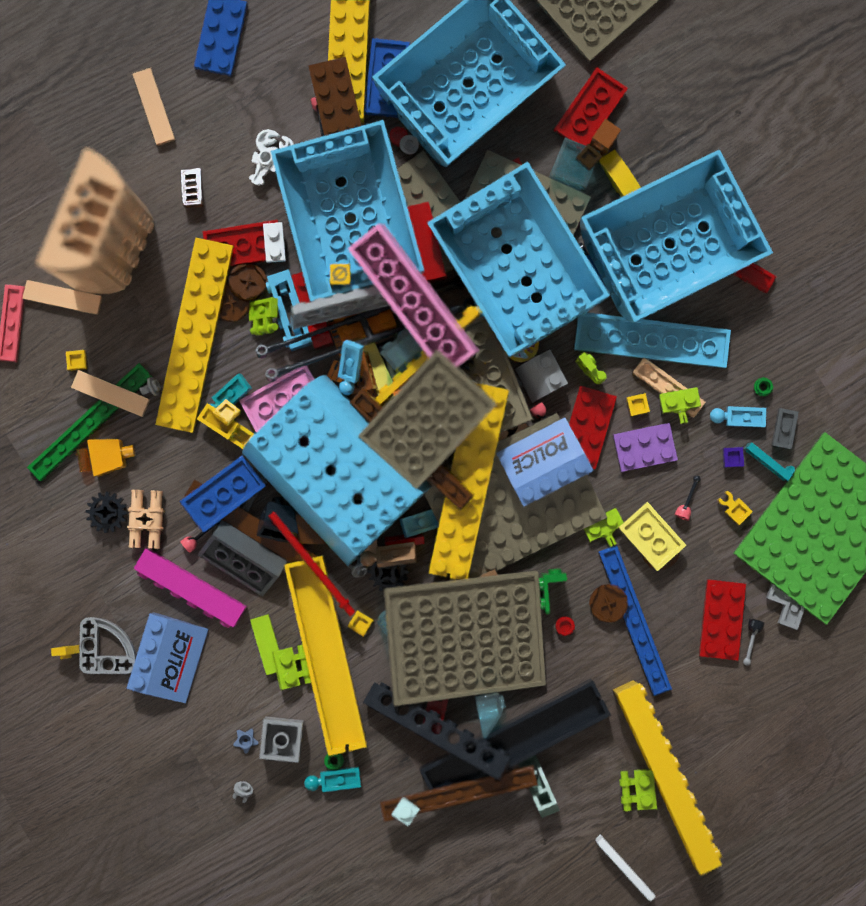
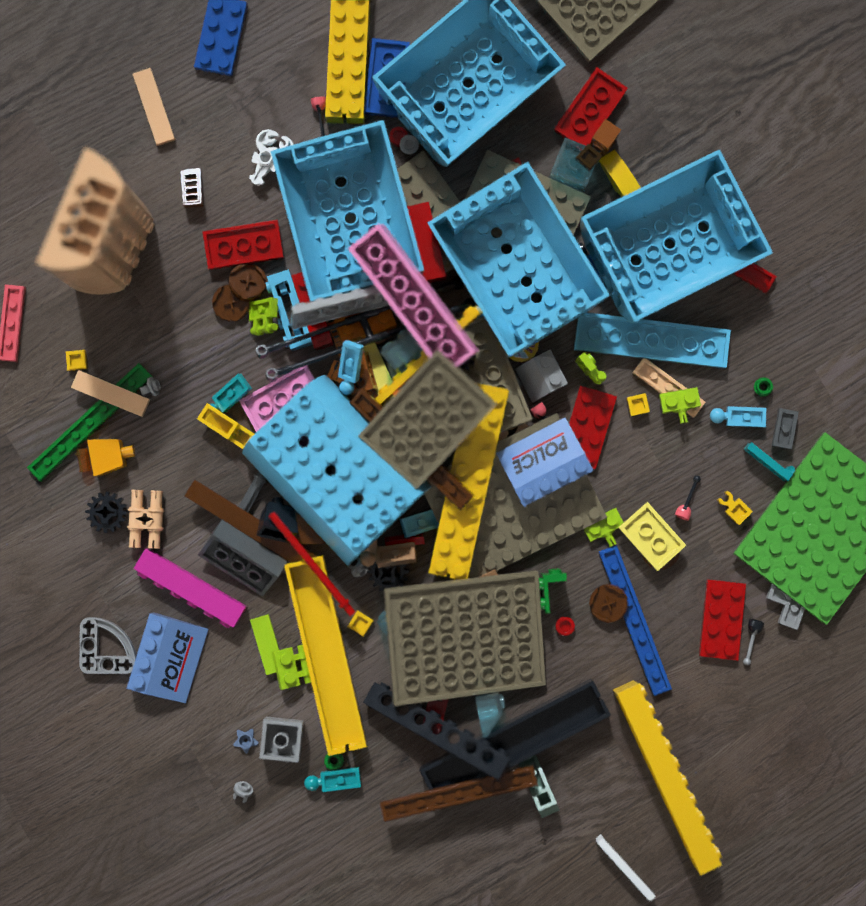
light nougat tile [23,280,102,315] -> none
yellow plate [51,645,80,659] -> none
yellow plate [155,238,234,433] -> none
blue plate [180,455,266,533] -> none
coral hinge [180,520,221,553] -> none
yellow tile [213,399,241,426] -> none
white plate [263,222,286,263] -> none
reddish brown plate [308,57,362,136] -> none
yellow tile [330,264,351,285] -> none
light aqua plate [392,797,419,826] -> none
medium lavender plate [613,423,678,472] -> none
lime plate [619,769,657,811] -> none
dark purple plate [723,447,744,467] -> none

